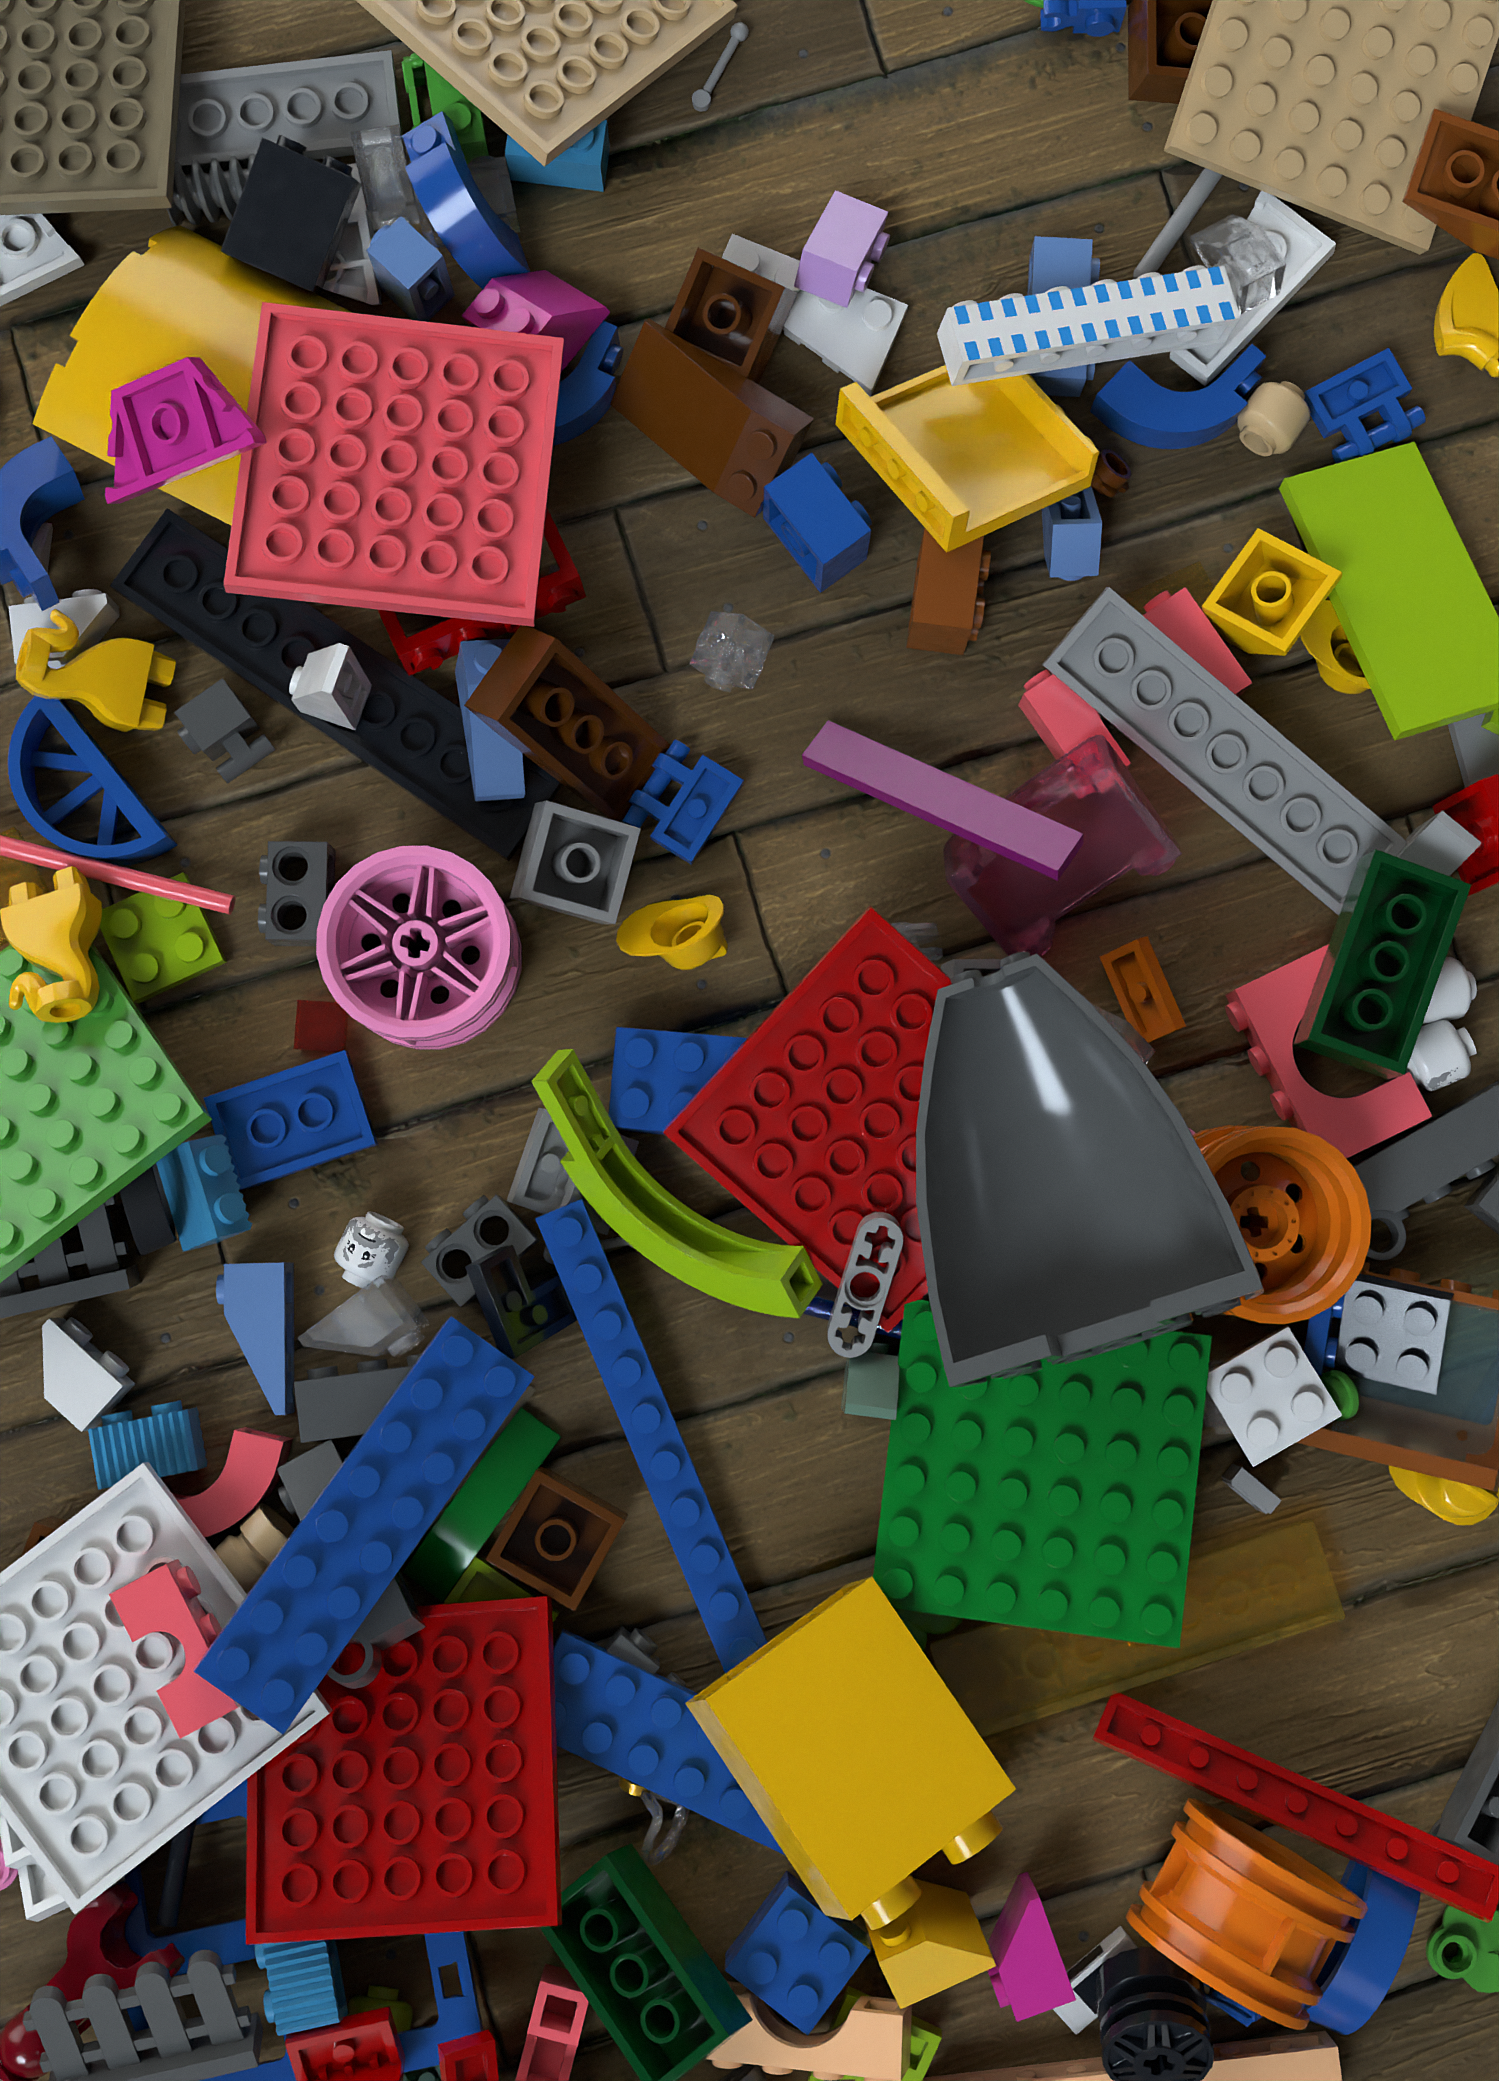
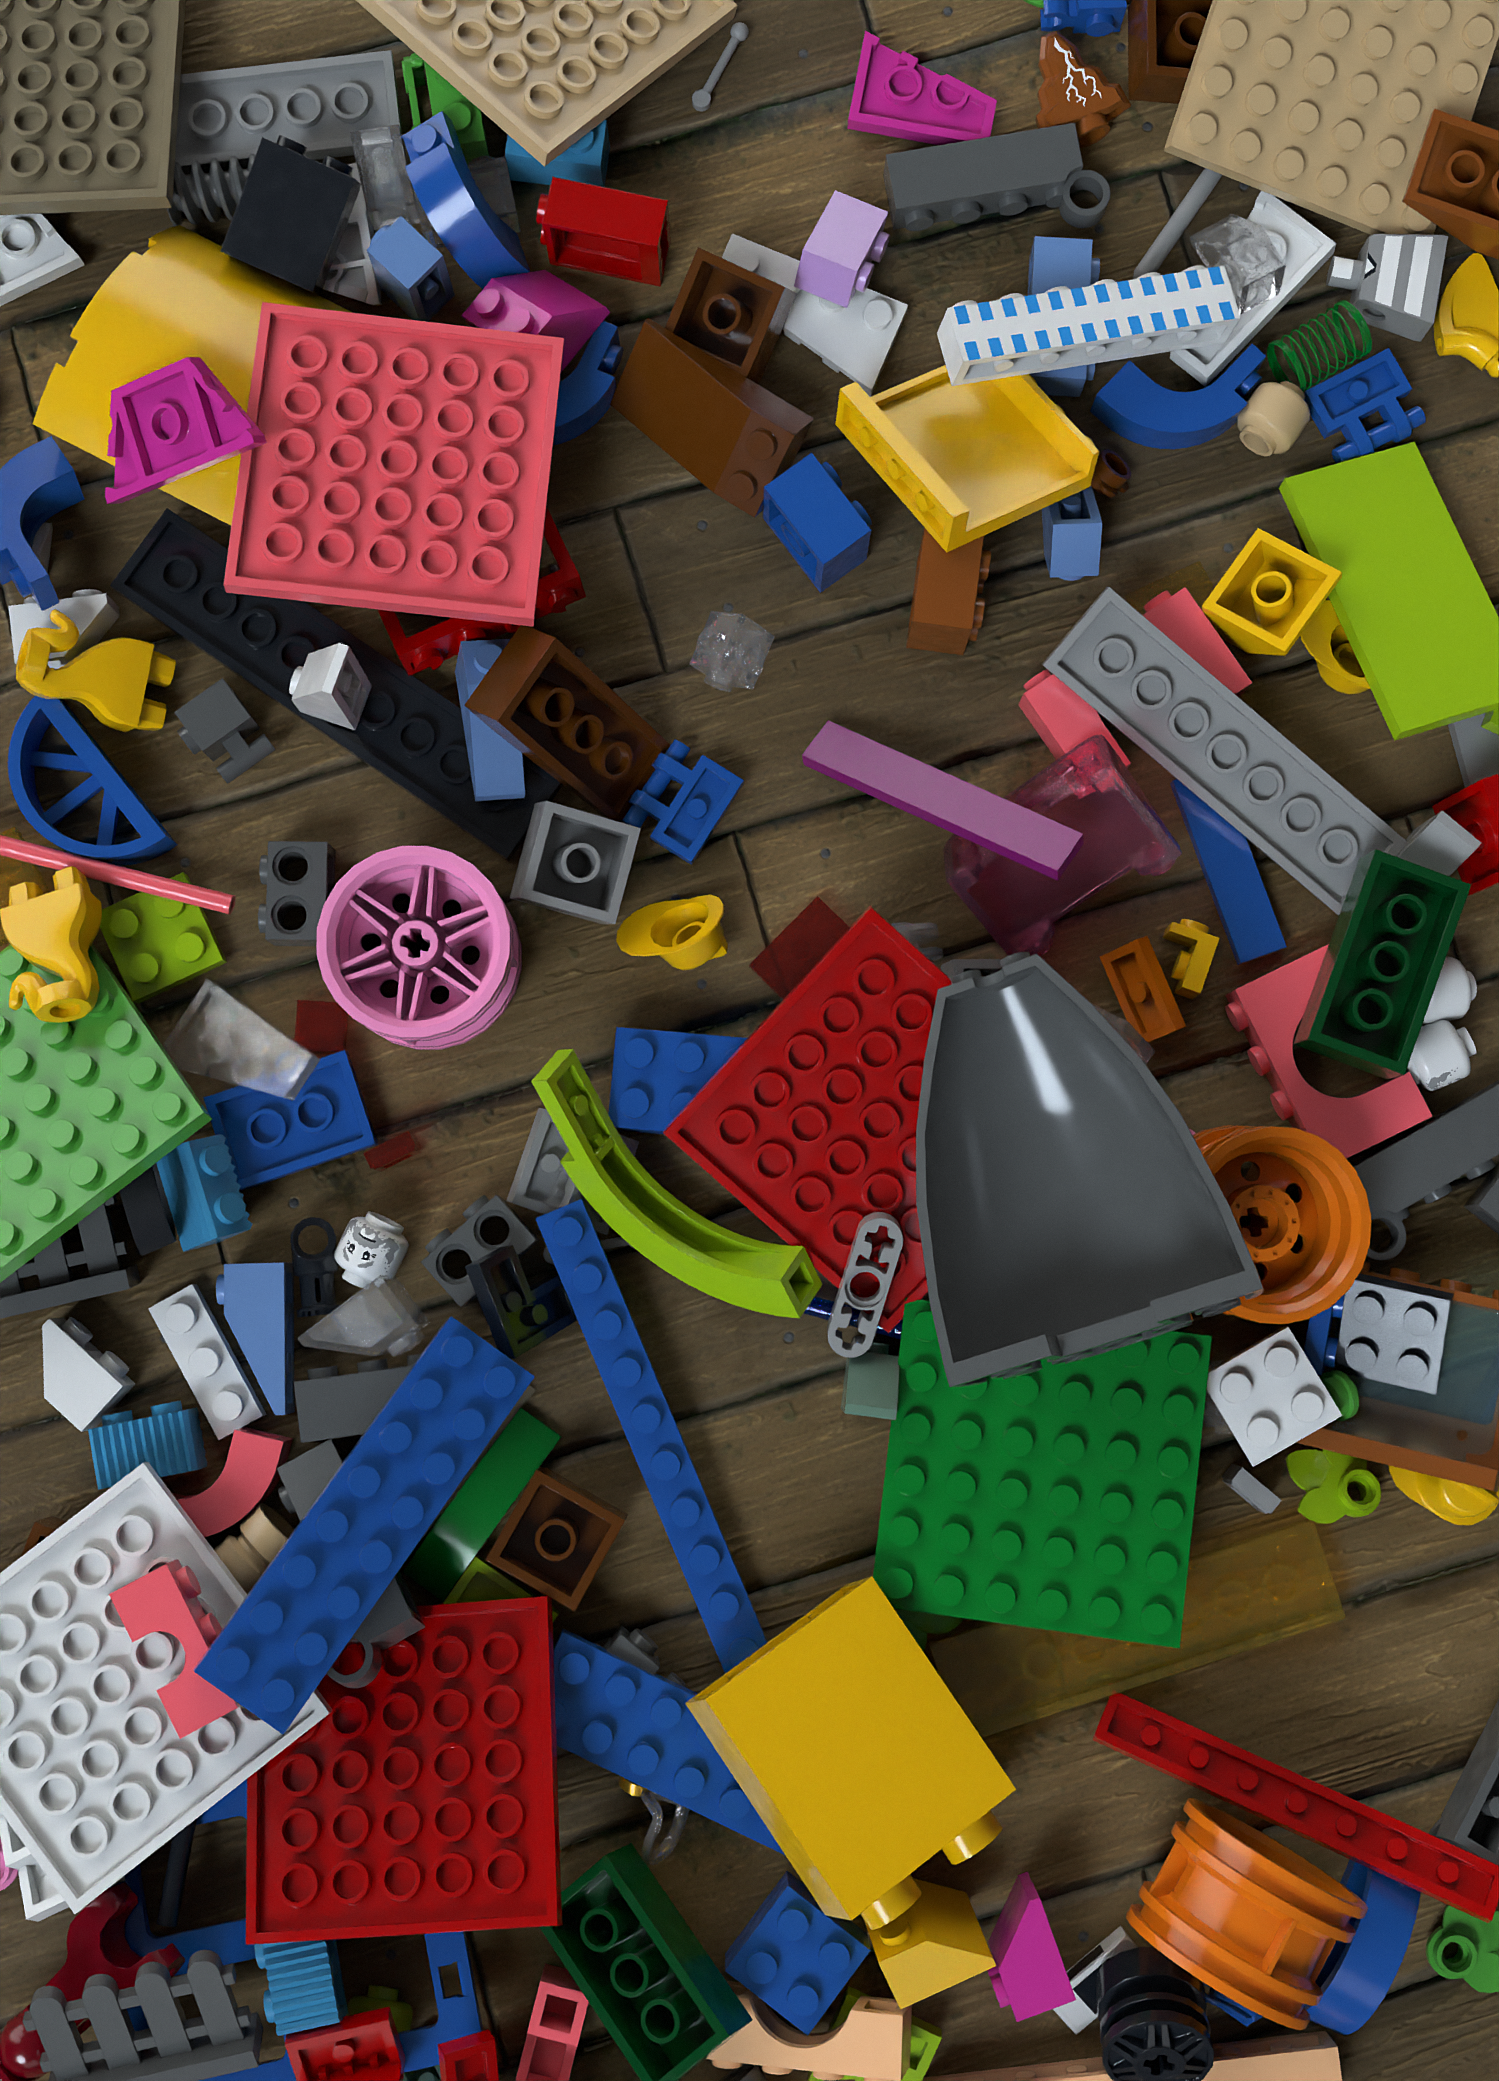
none -> white plate [148,1284,267,1440]
none -> clear wing [162,979,321,1101]
none -> black connector [290,1217,343,1318]
none -> clear red tile [363,1131,422,1172]
none -> red window [536,177,671,287]
none -> clear red tile [749,896,850,1000]
none -> dark pink wing [847,31,997,145]
none -> dark grey hinge [883,123,1110,231]
none -> dark orange rock [1035,31,1131,148]
none -> yellow bracket [1163,919,1220,1000]
none -> blue tile [1170,779,1287,965]
none -> green piece [1267,300,1372,393]
none -> lime plate [1286,1449,1381,1524]
none -> light grey torso [1326,234,1448,342]

